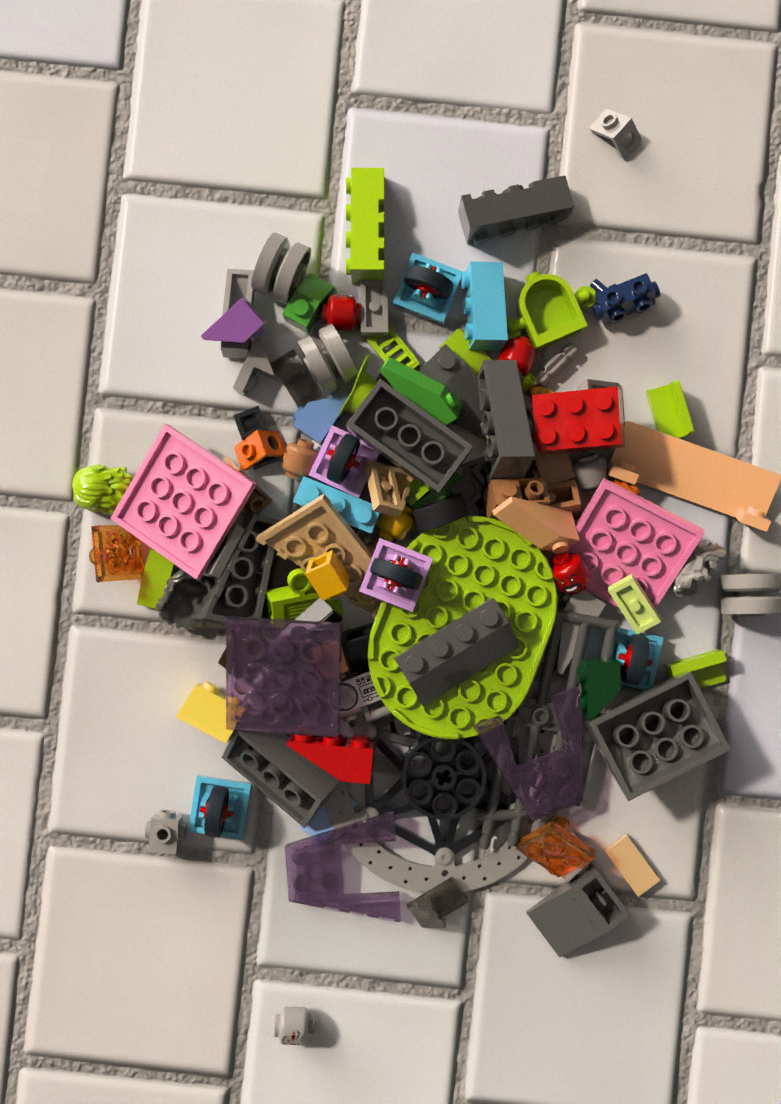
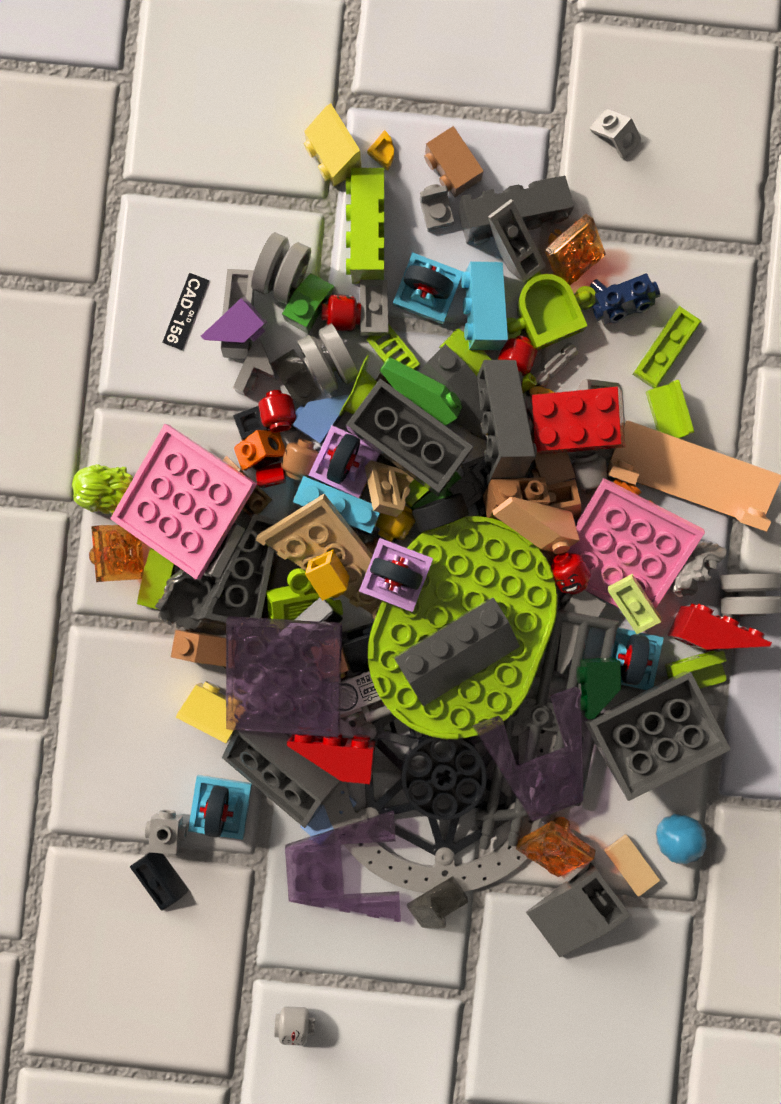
none -> black slope [130,852,188,911]
none -> black sticker [162,273,209,350]
none -> medium nougat slope [171,630,240,668]
none -> red slope [256,463,287,489]
none -> red head [258,390,296,433]
none -> light yellow slope [303,103,362,186]
none -> yellow tile [367,130,394,171]
none -> light grey bracket [420,184,454,231]
none -> medium nougat brick [424,126,484,198]
none -> light grey slope [488,199,546,282]
none -> clear orange plate [544,214,606,285]
none -> lime tile [632,306,702,389]
none -> dark azure hair [656,814,707,864]
none -> red slope [667,603,772,650]

